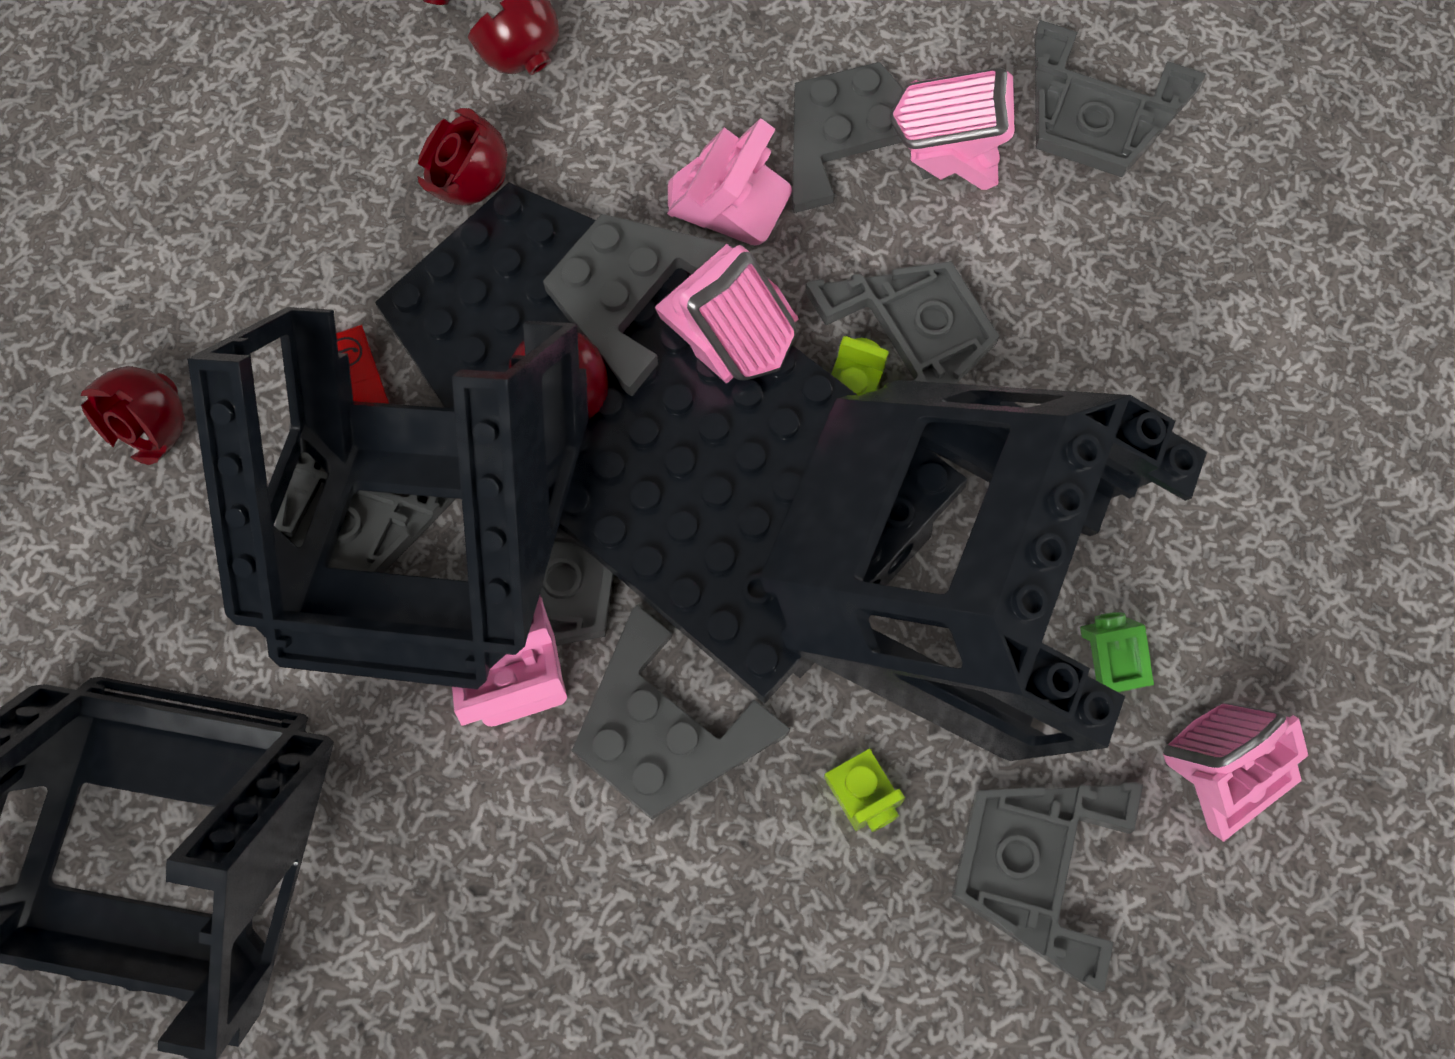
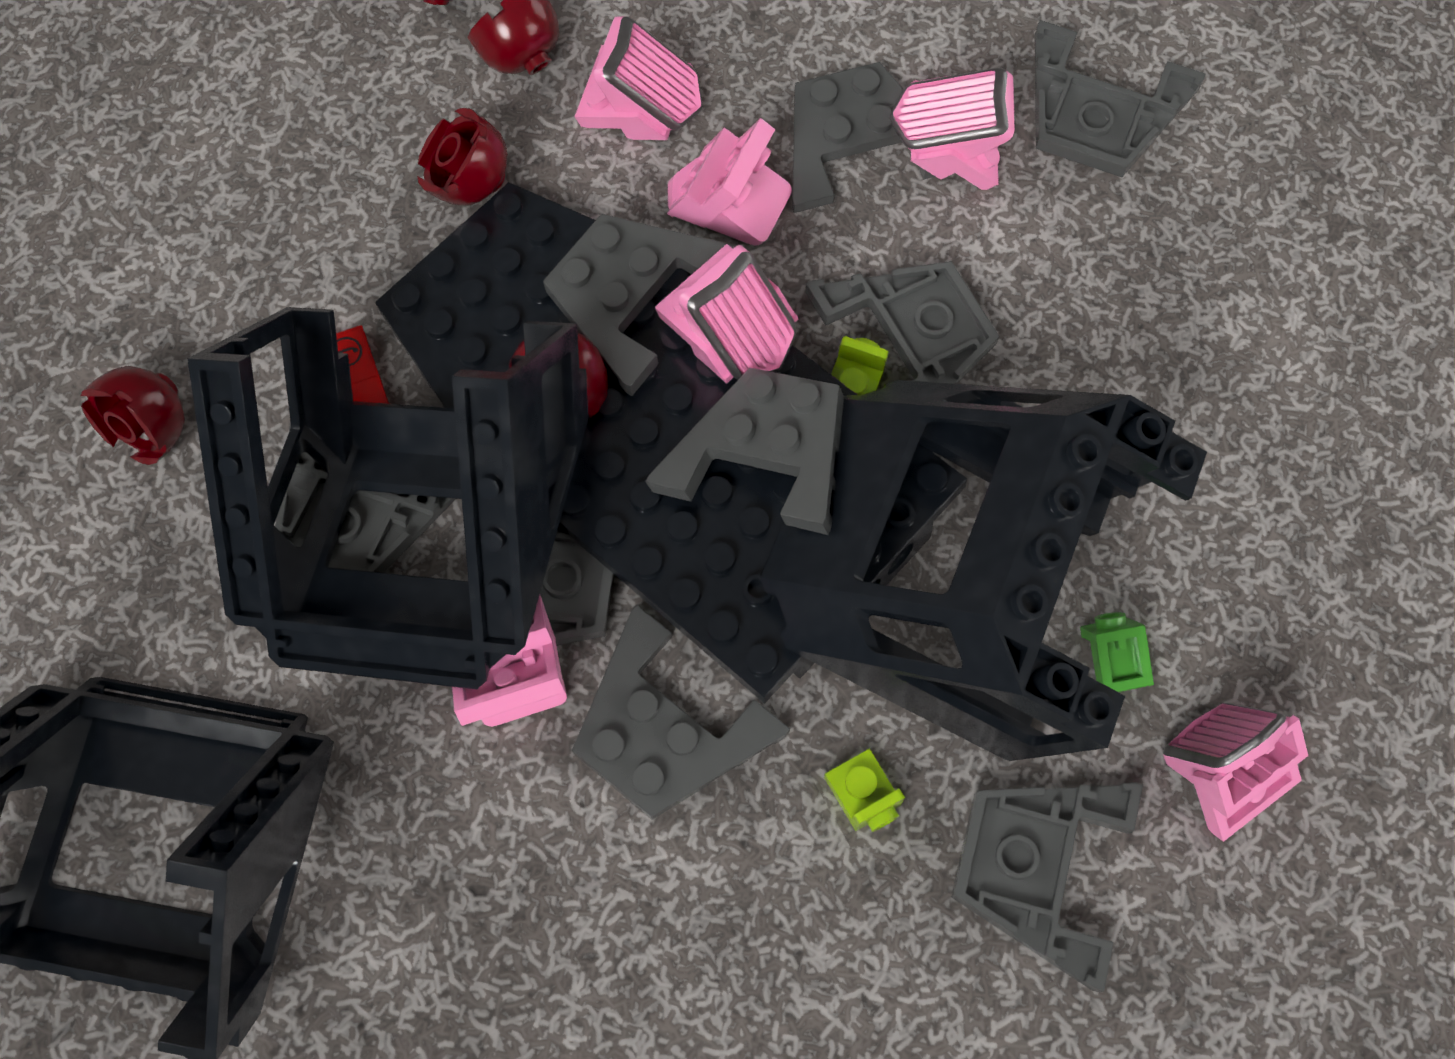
none -> bright pink piece [575,16,703,140]
none -> dark grey wing [645,368,844,535]

